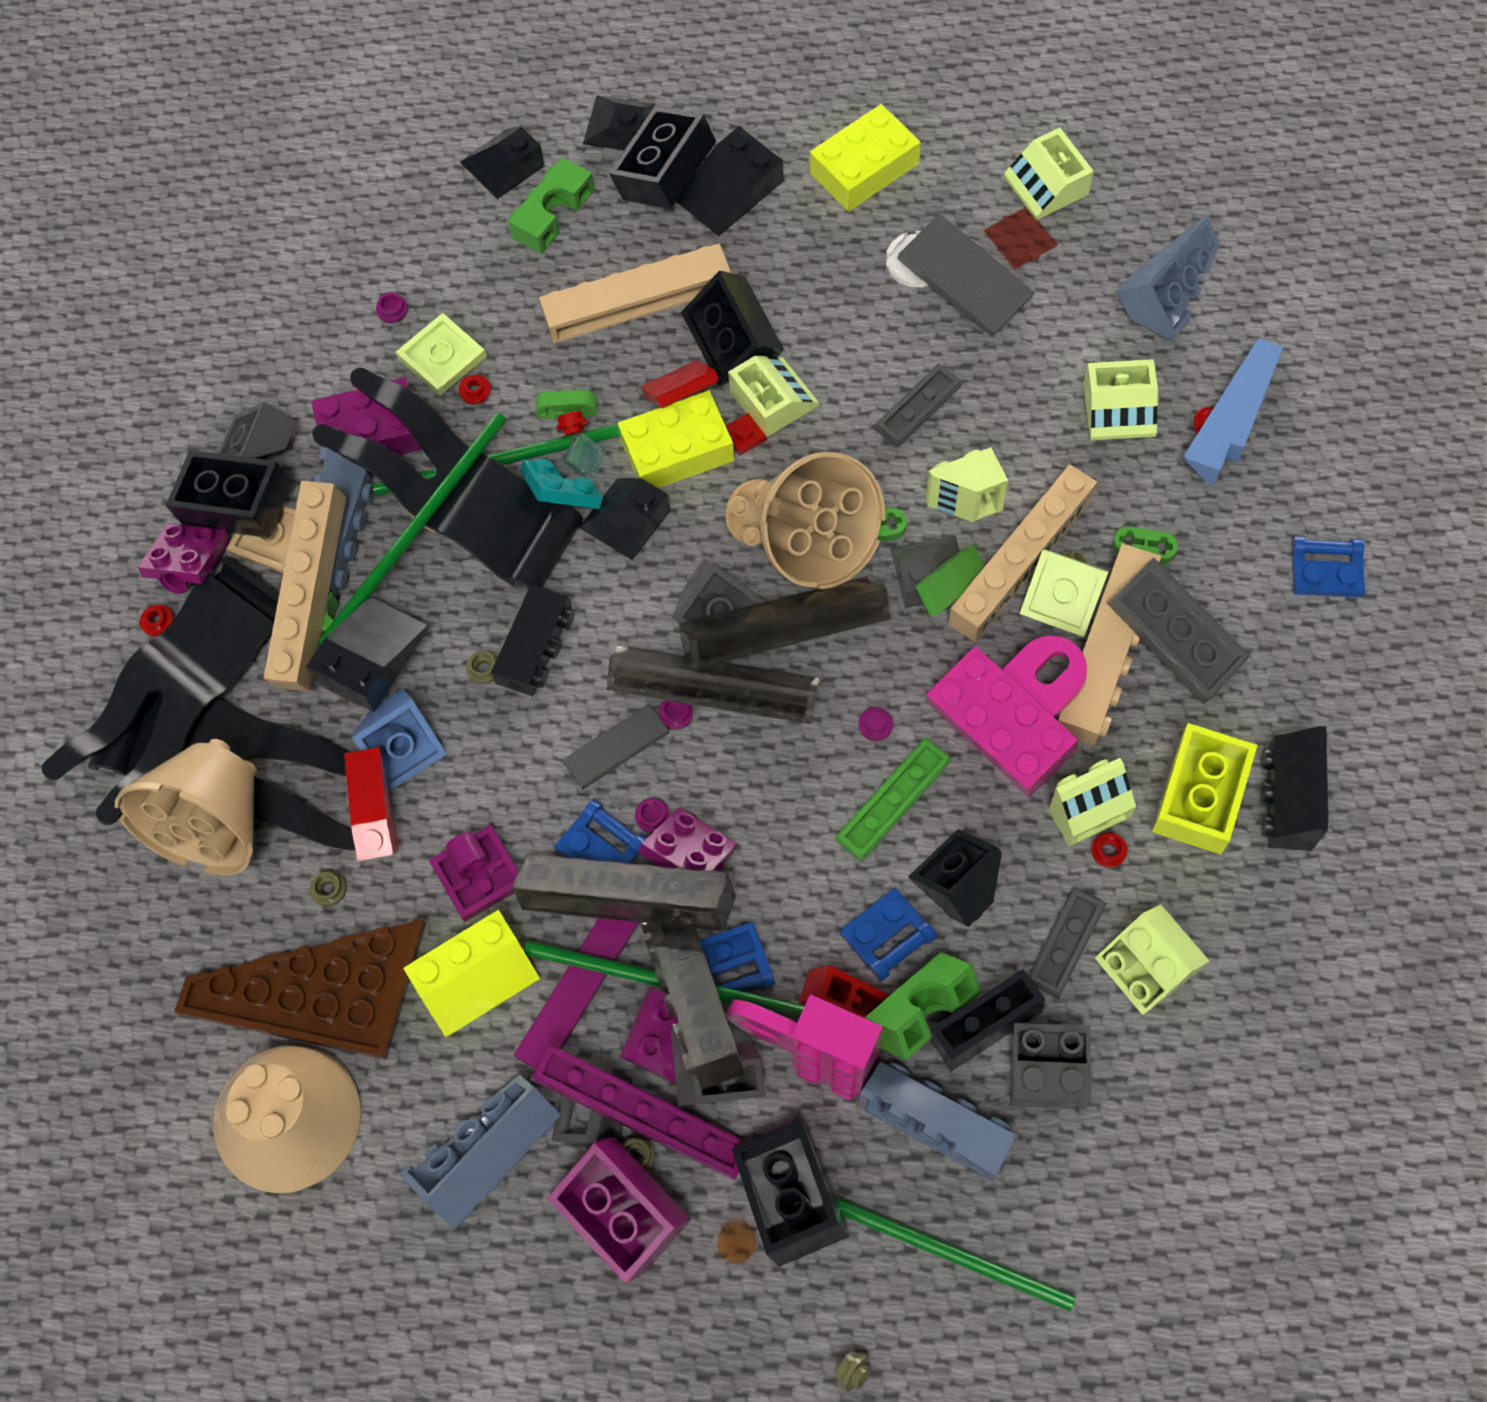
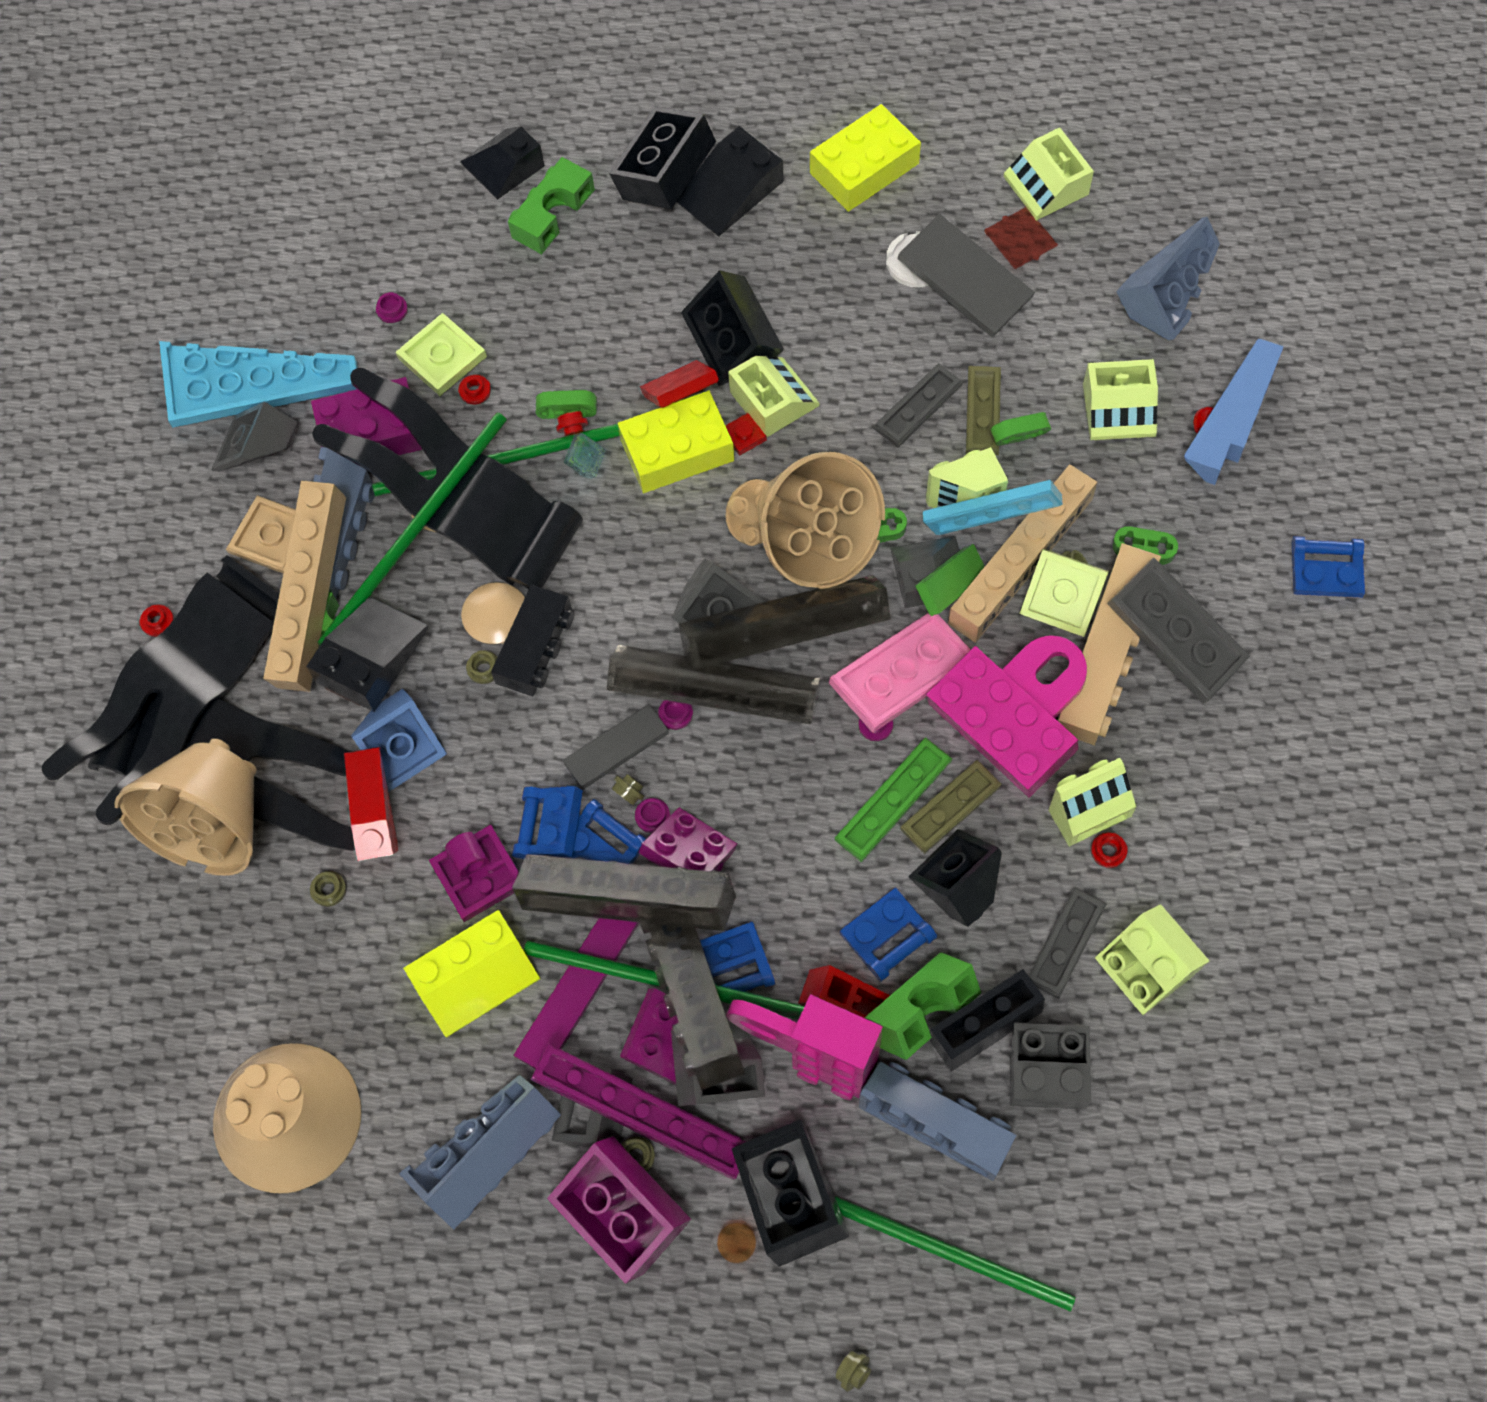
magenta plate [138,523,230,594] -> none
black brick [165,450,292,538] -> none
reddish brown wing [174,919,426,1060] -> none
teal plate [520,458,603,509] -> none
tan brick [539,243,731,343] -> none
black slope [579,478,671,561] -> none
black slope [583,95,655,151] -> none
neon yellow brick [1152,723,1258,855] -> none
black slope [1261,726,1328,851] -> none
none -> medium azure wing [159,341,358,428]
none -> tan dish [461,582,525,644]
none -> blue plate [512,786,583,860]
none -> olive plate [611,774,645,805]
none -> bright pink tile [829,613,971,733]
none -> olive tile [900,760,1002,855]
none -> medium azure tile [923,480,1063,535]
none -> olive tile [966,366,1001,455]
none -> bright green beam [990,412,1051,446]

